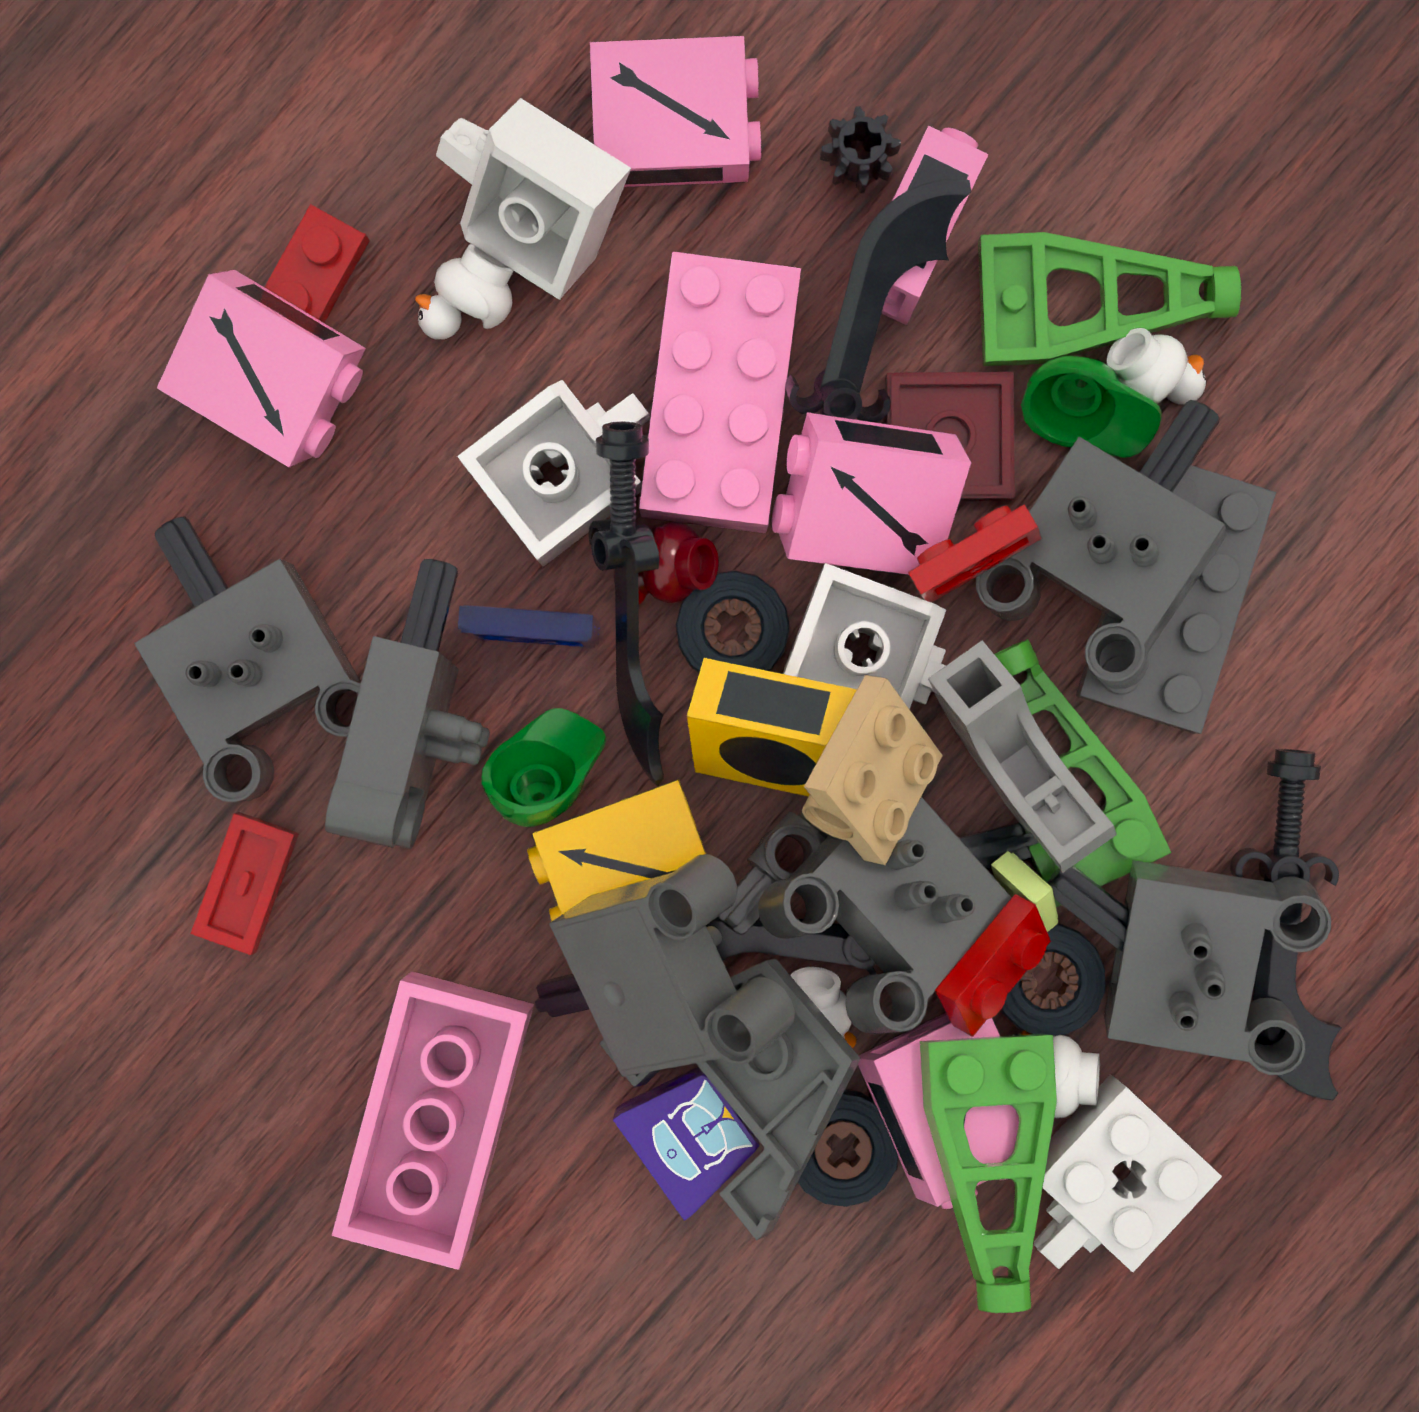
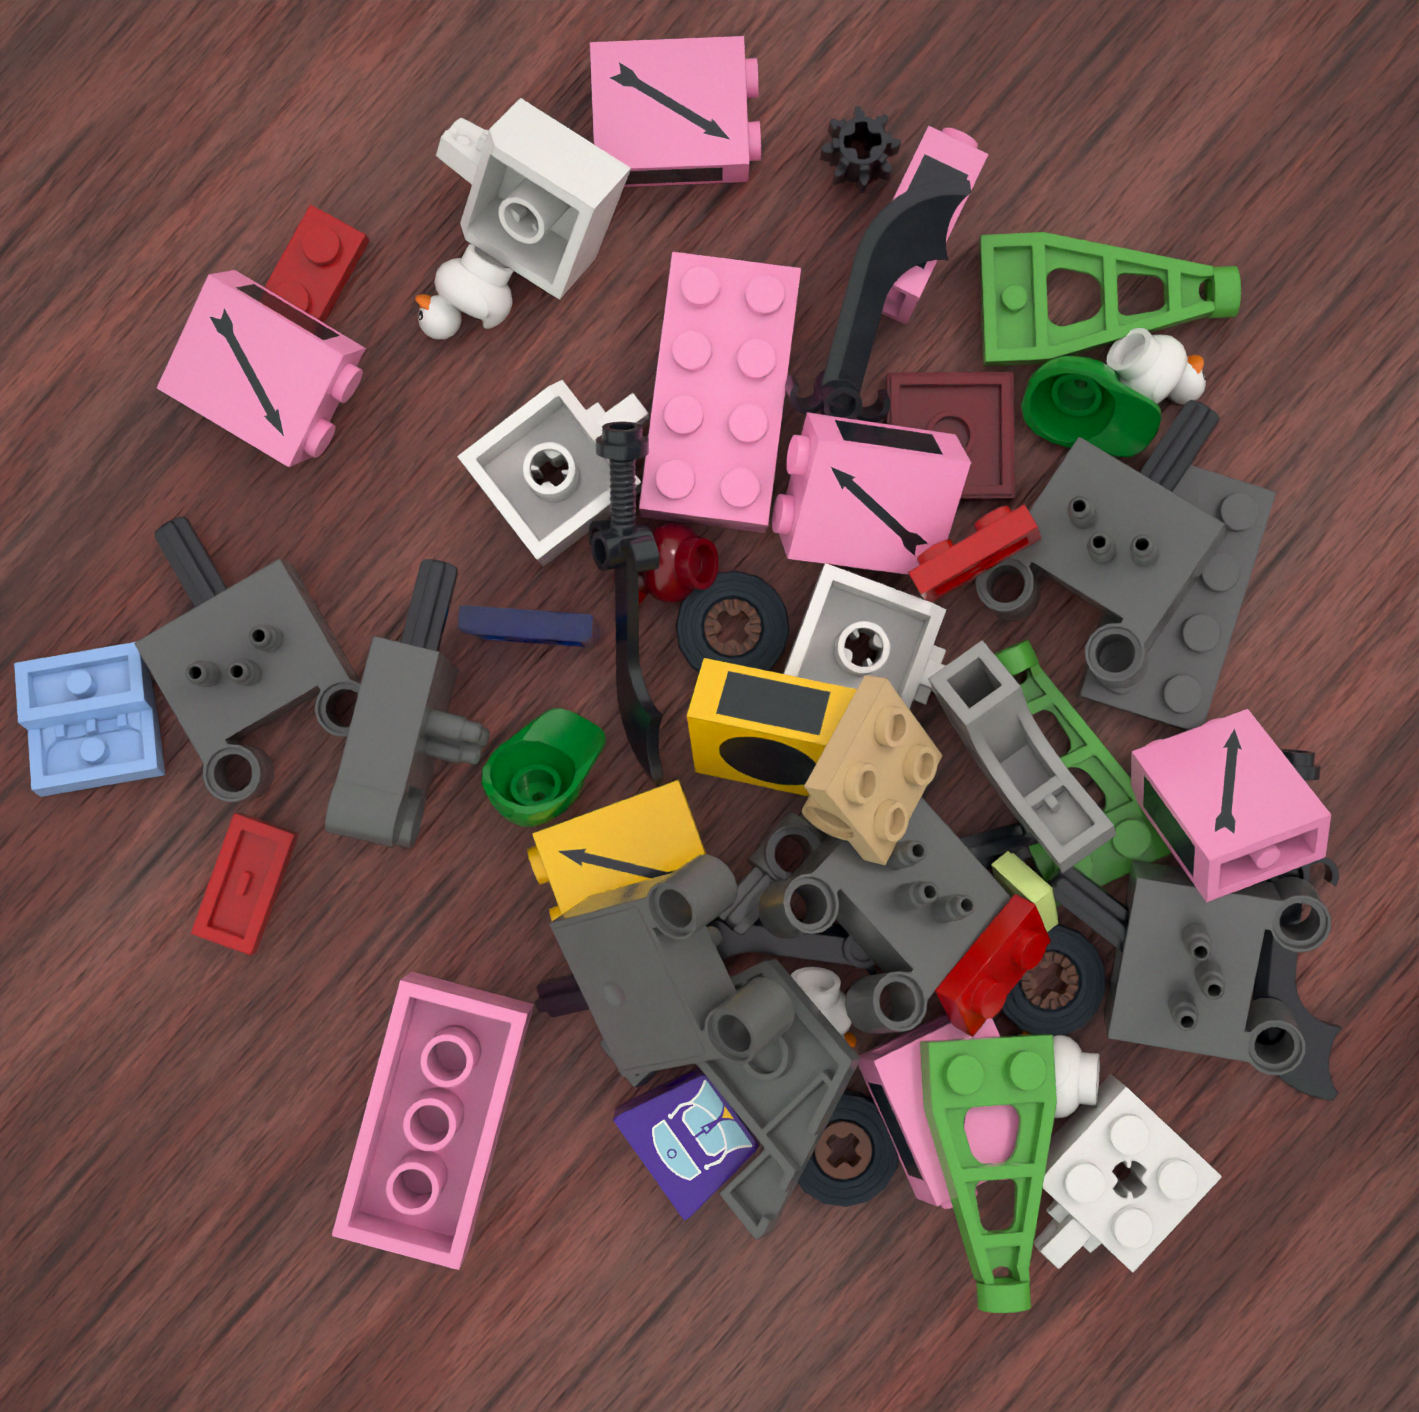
none -> light blue slope [14,642,165,797]
none -> bright pink brick [1131,709,1331,903]

